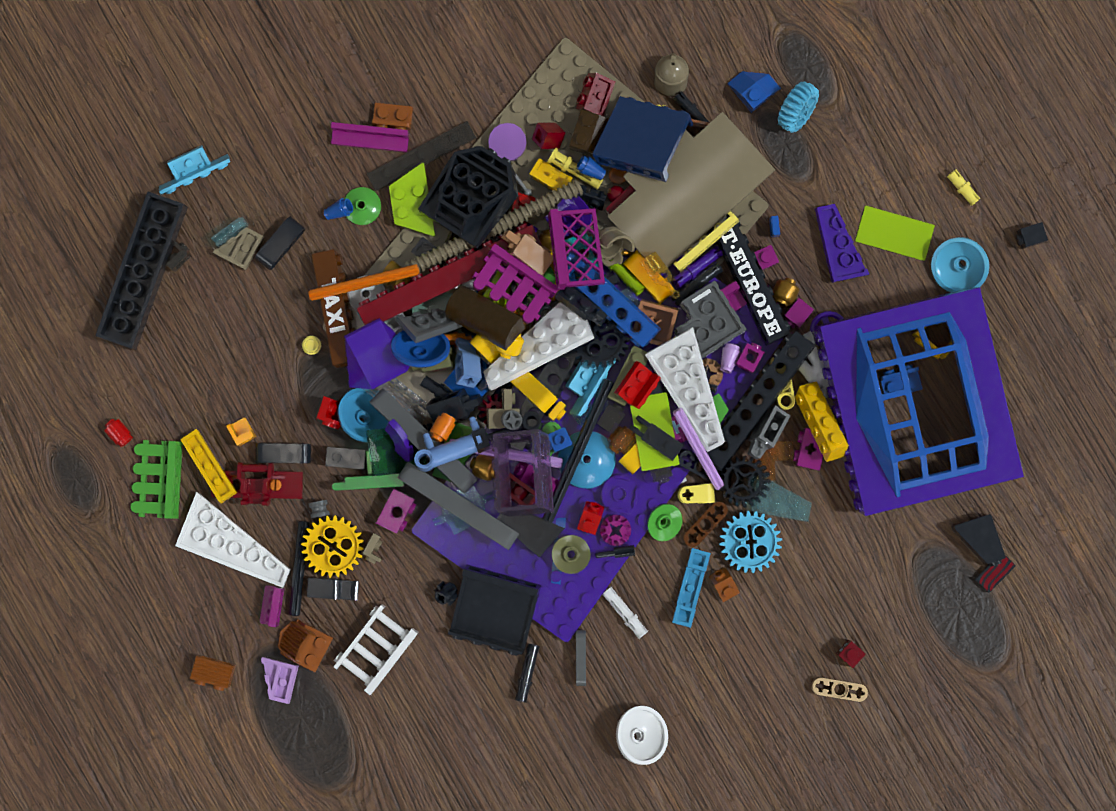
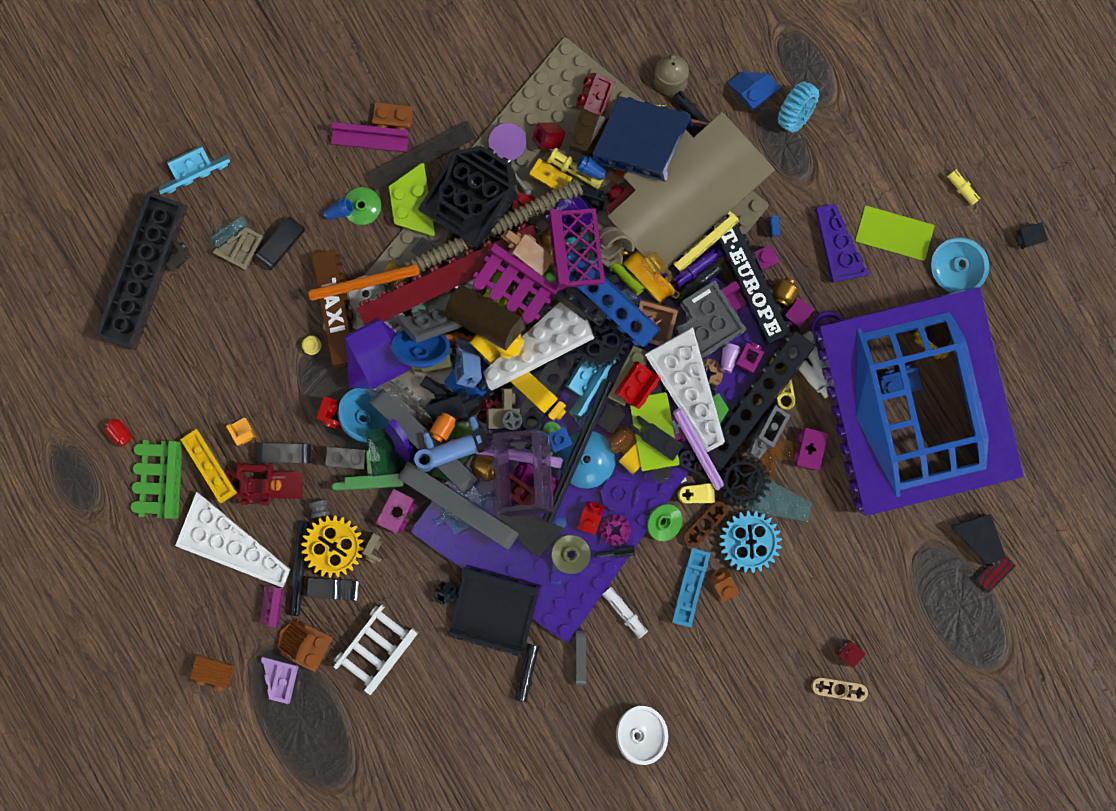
yellow brick [795,381,849,462] -> none

